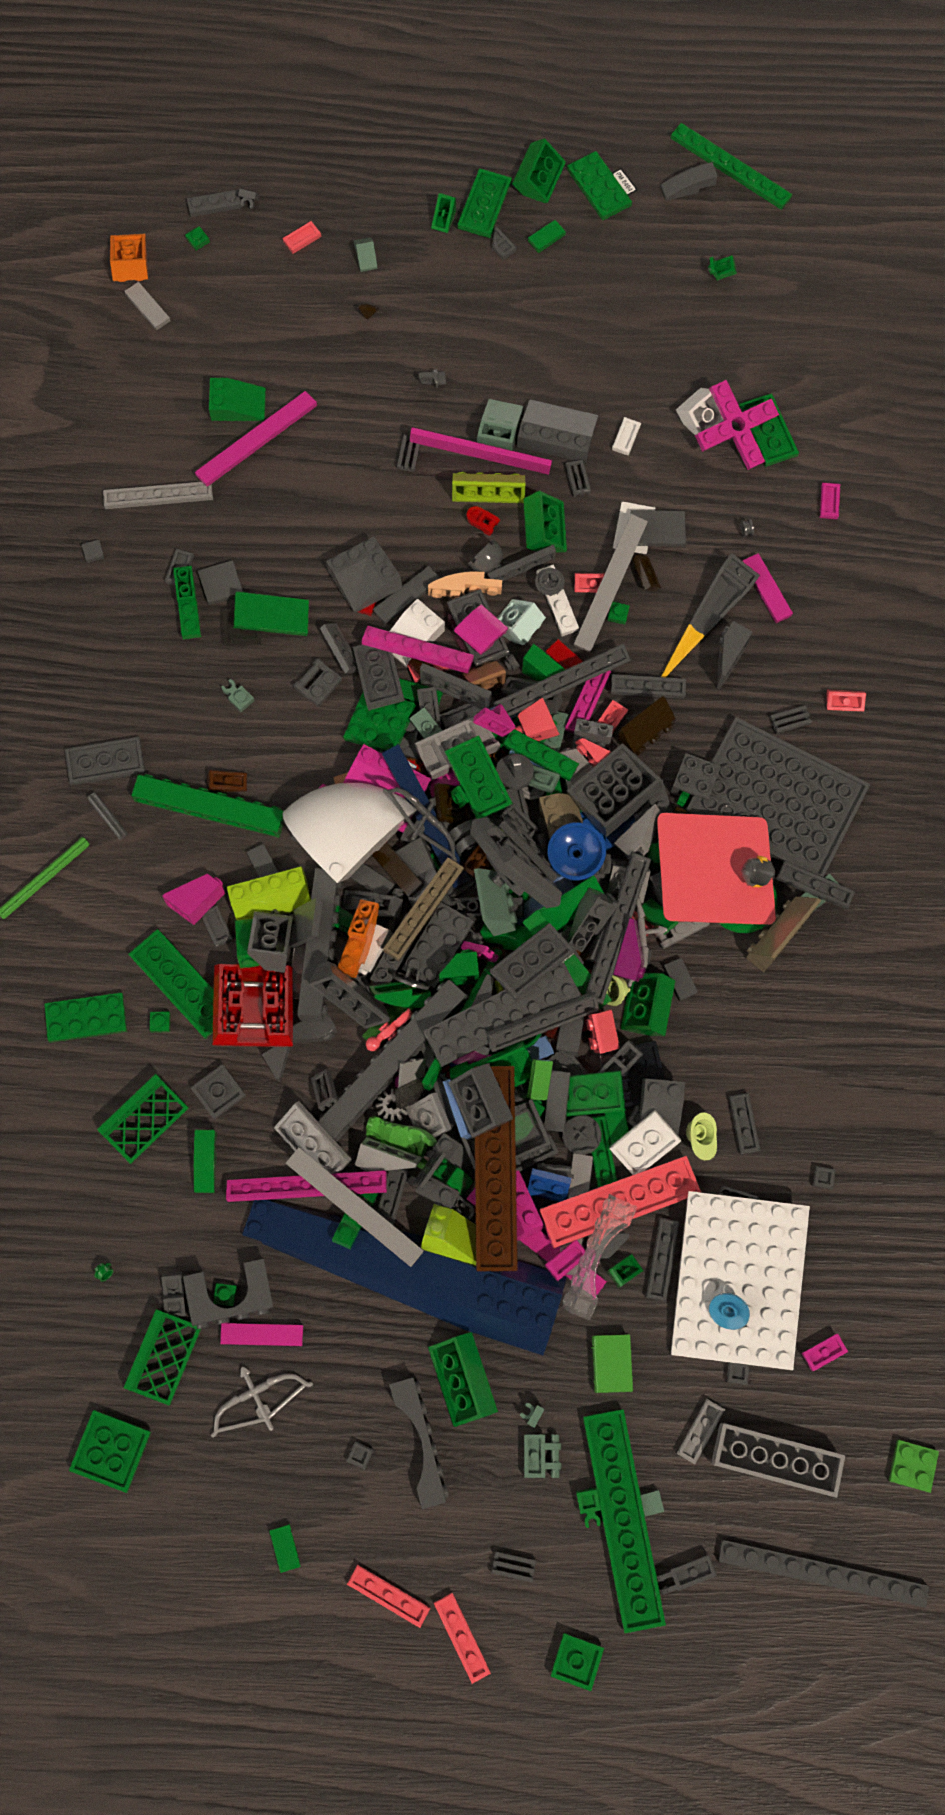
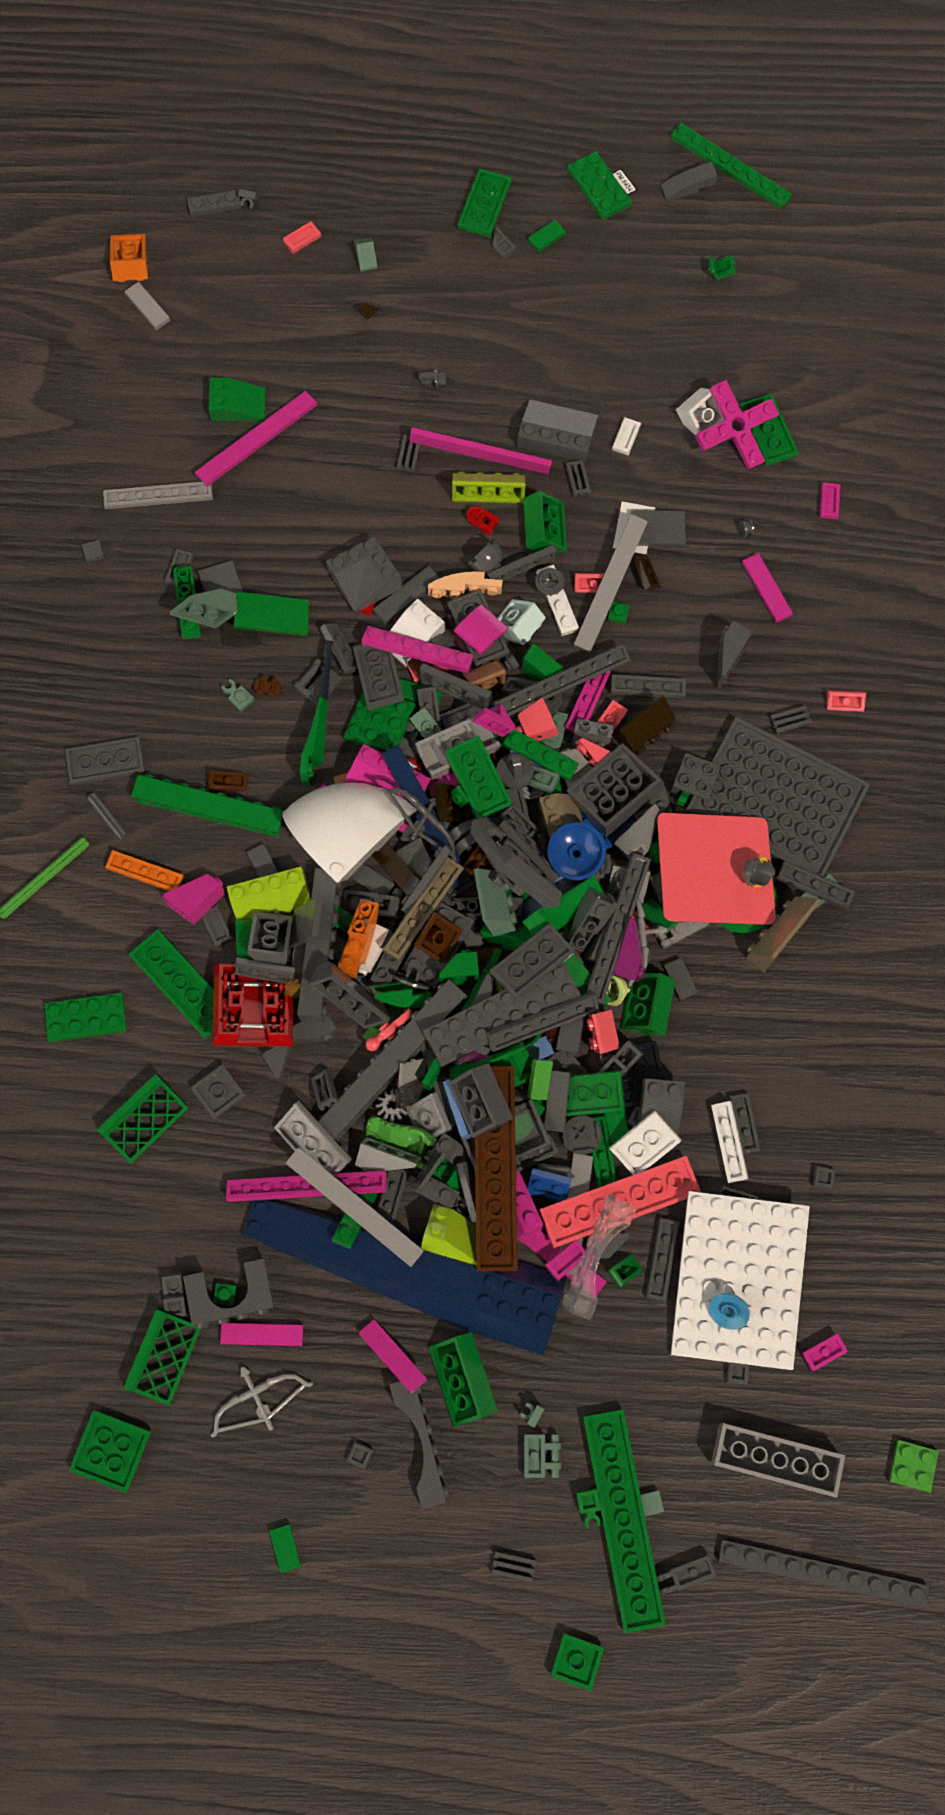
green plate [94,1263,113,1282] -> none
green plate [150,1012,171,1033] -> none
green plate [185,226,210,251] -> none
green slope [194,1130,217,1193] -> none
coral tile [347,1565,430,1628] -> none
green slope [431,193,456,233] -> none
coral tile [434,1592,491,1684] -> none
dark pink tile [460,941,499,962] -> none
sand green slope [477,399,523,451] -> none
green slope [512,138,566,203] -> none
red tile [546,639,583,669] -> none
bright green piece [591,1335,633,1393] -> none
dark grey plate [661,553,760,678] -> none
light grey tile [676,1399,725,1465] -> none
yellowish green piece [686,1112,717,1161] -> none
none -> orange plate [105,850,184,891]
none -> sand green slope [170,588,238,628]
none -> dark grey tile [235,958,295,985]
none -> reddish brown piece [254,676,282,698]
none -> clear yellow plate [283,979,301,997]
none -> green plate [300,641,332,786]
none -> dark pink tile [359,1320,427,1394]
none -> dark grey plate [401,845,453,914]
none -> reddish brown slope [414,912,463,964]
none -> dark grey tile [430,634,455,649]
none -> dark grey tile [456,1161,476,1223]
none -> white plate [711,1101,749,1183]

